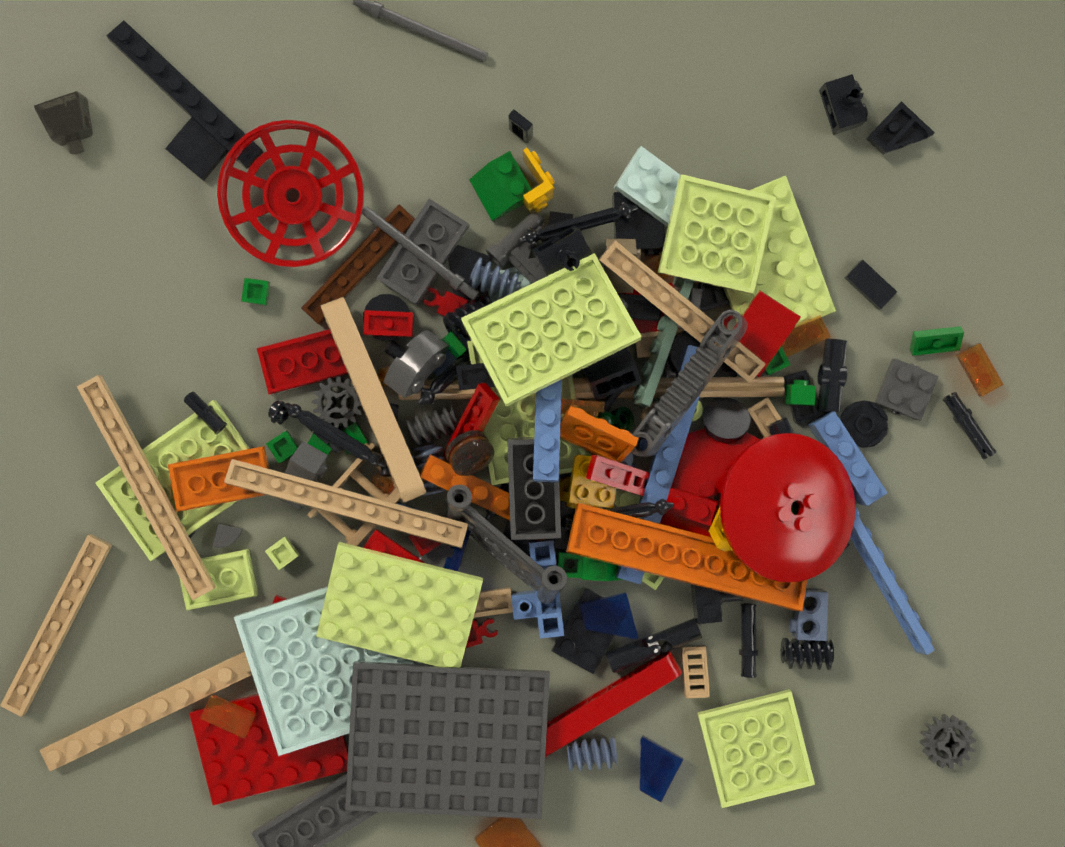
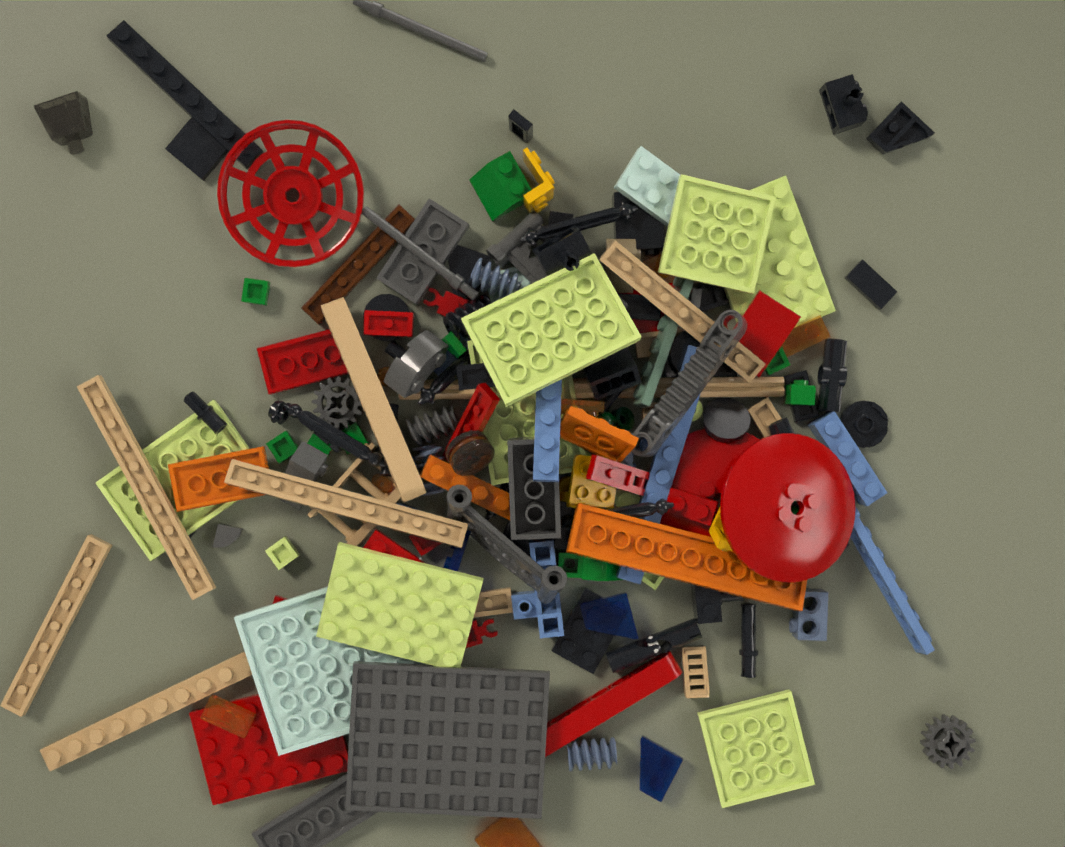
yellowish green tile [179,549,258,611] -> none
black piece [780,638,834,670] -> none
dark grey plate [875,358,939,421] -> none
green plate [909,326,964,356] -> none
black pin [943,392,996,459] -> none
clear orange plate [956,343,1004,397] -> none

